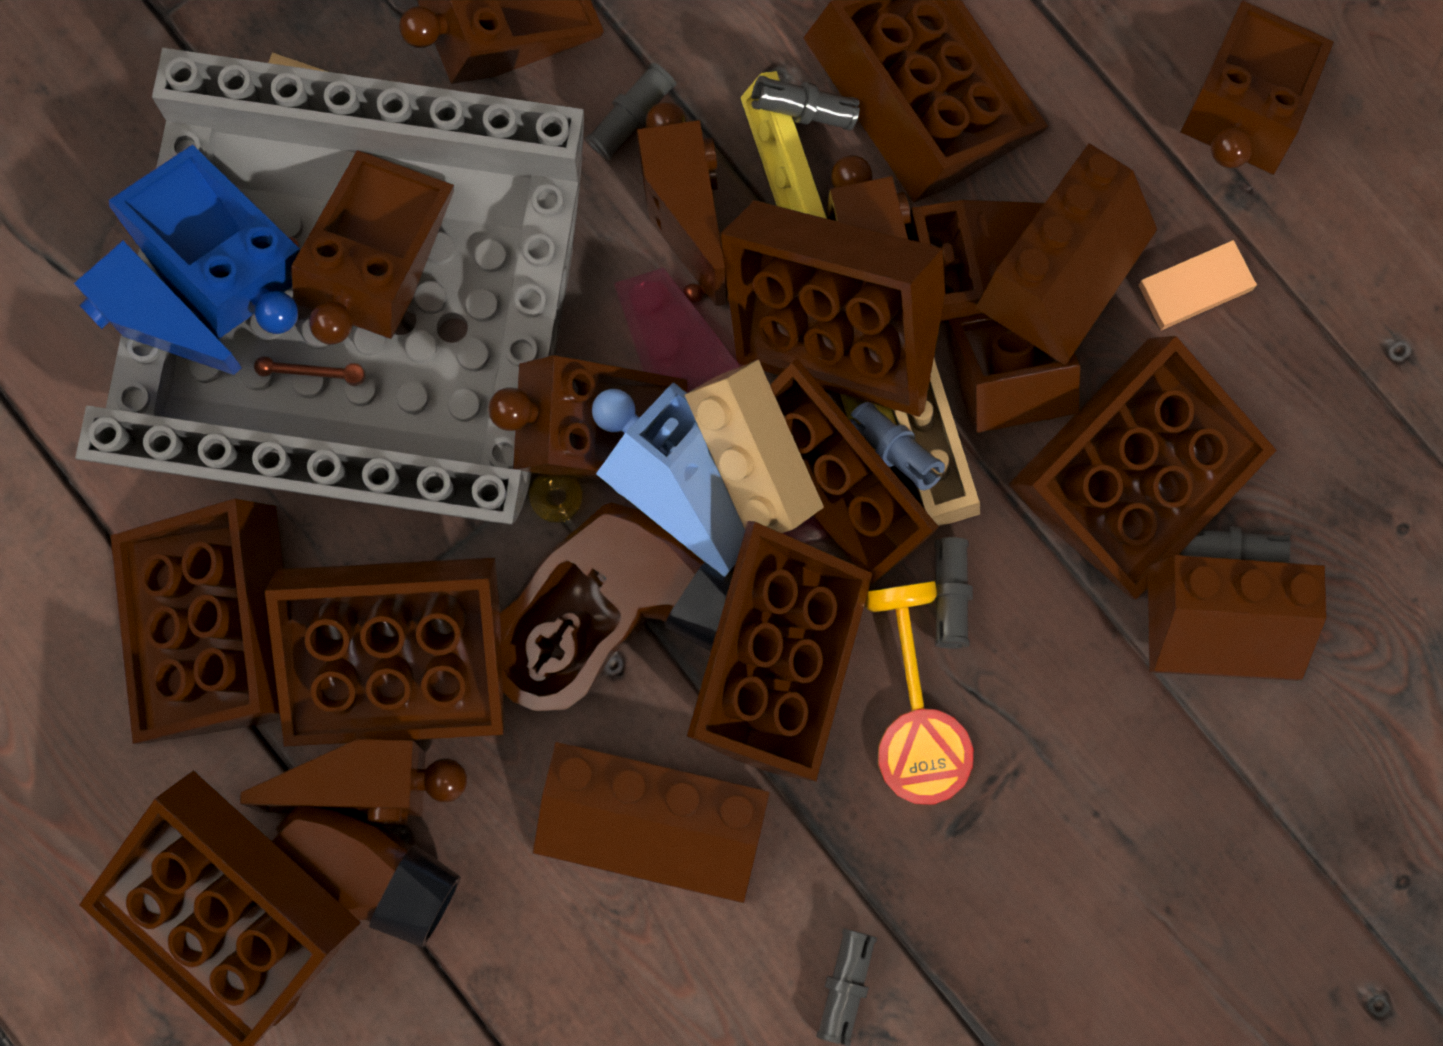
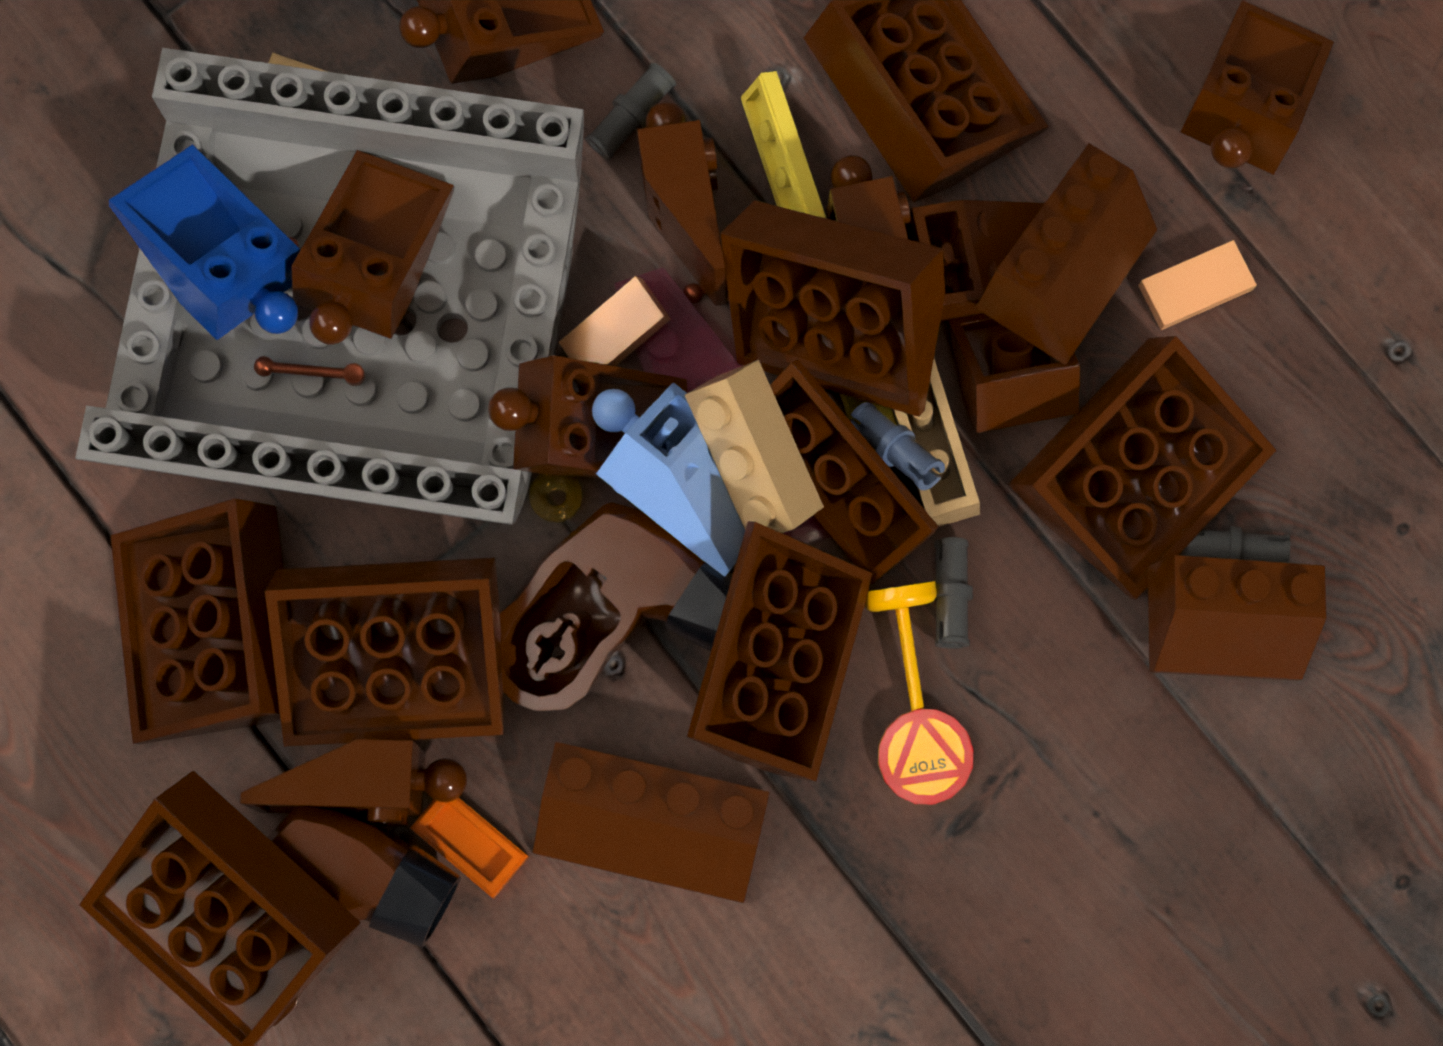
blue slope [74,240,242,375] -> none
dark grey pin [752,75,860,131] -> none
dark grey pin [816,928,878,1046] -> none
none -> orange tile [410,798,529,899]
none -> light nougat tile [559,276,671,366]

